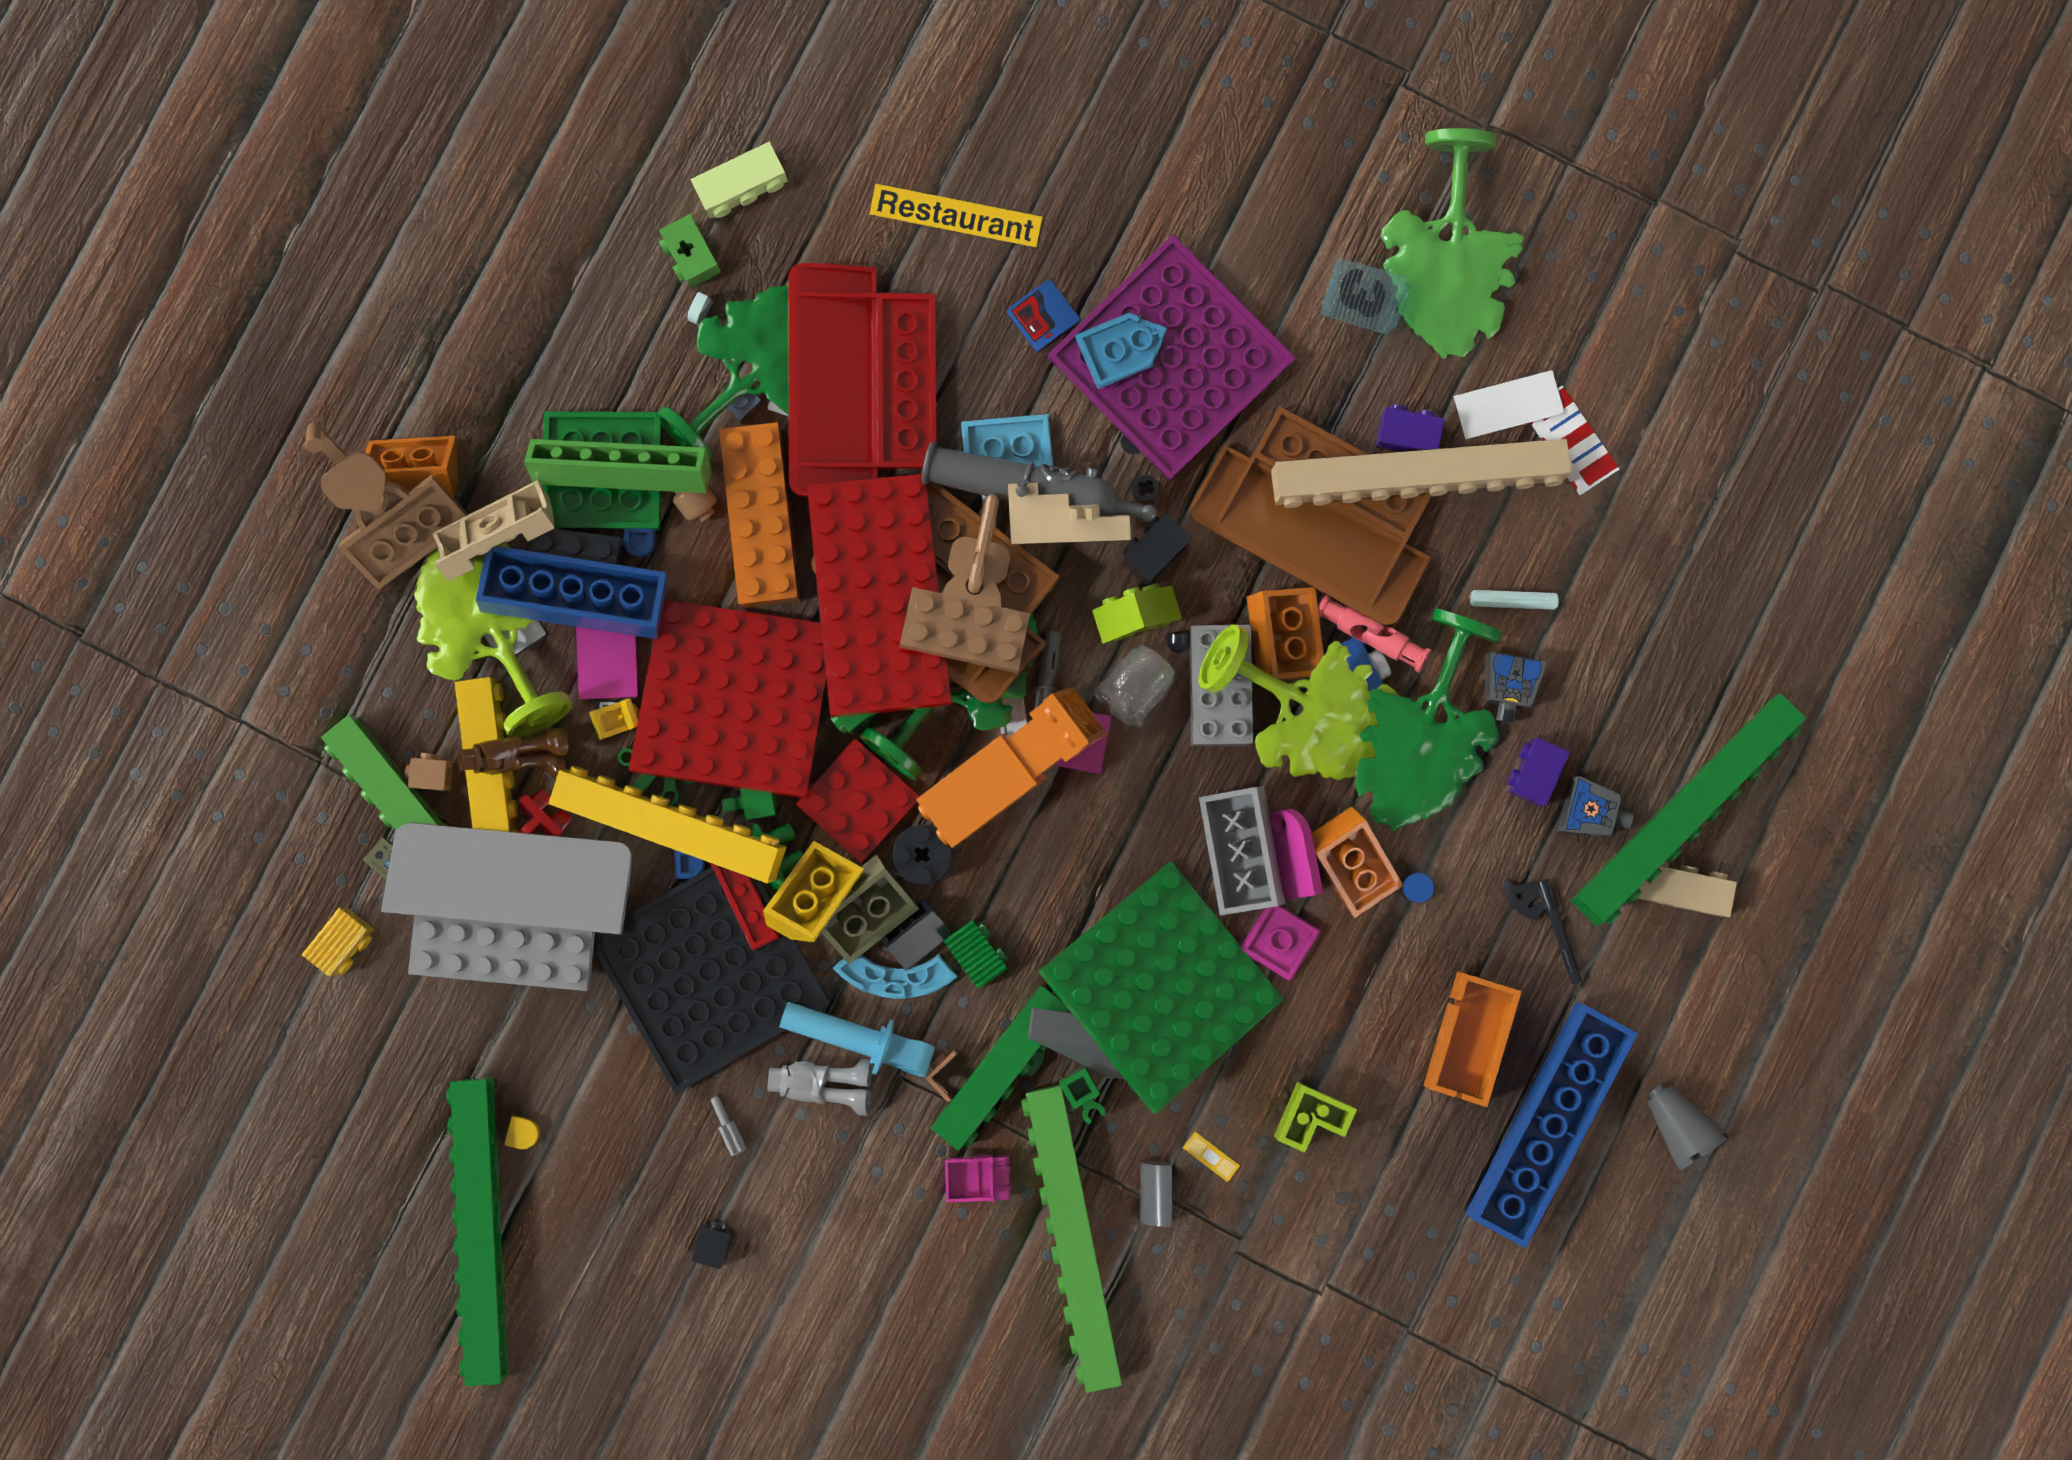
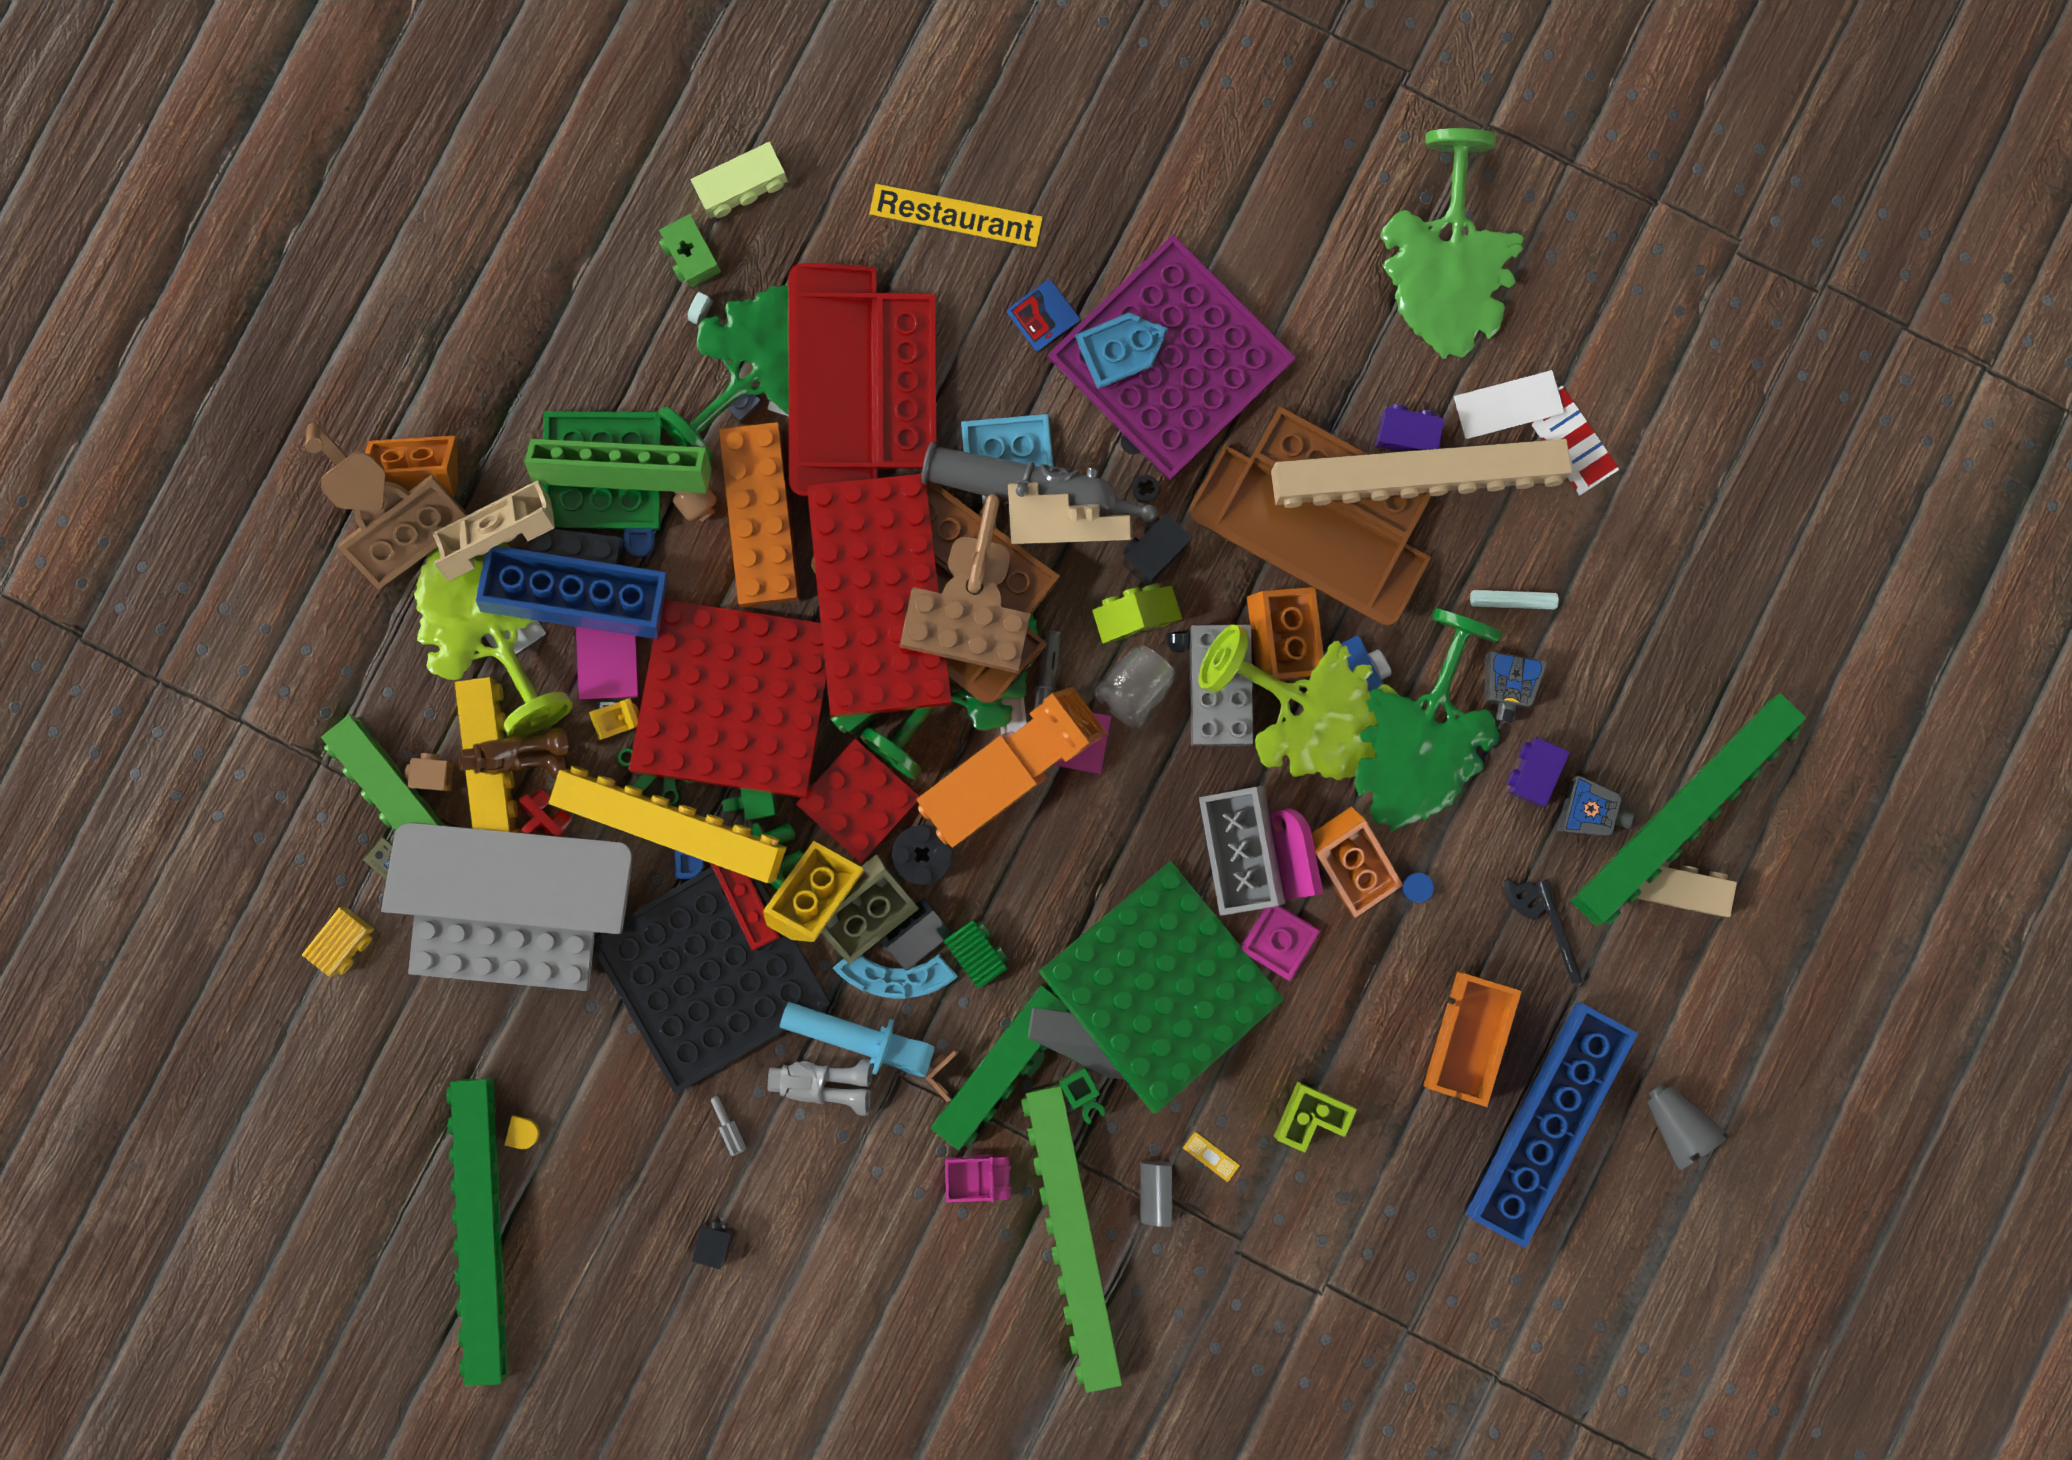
coral piece [1318,594,1432,673] -> none
clear light blue panel [1320,256,1410,335] -> none

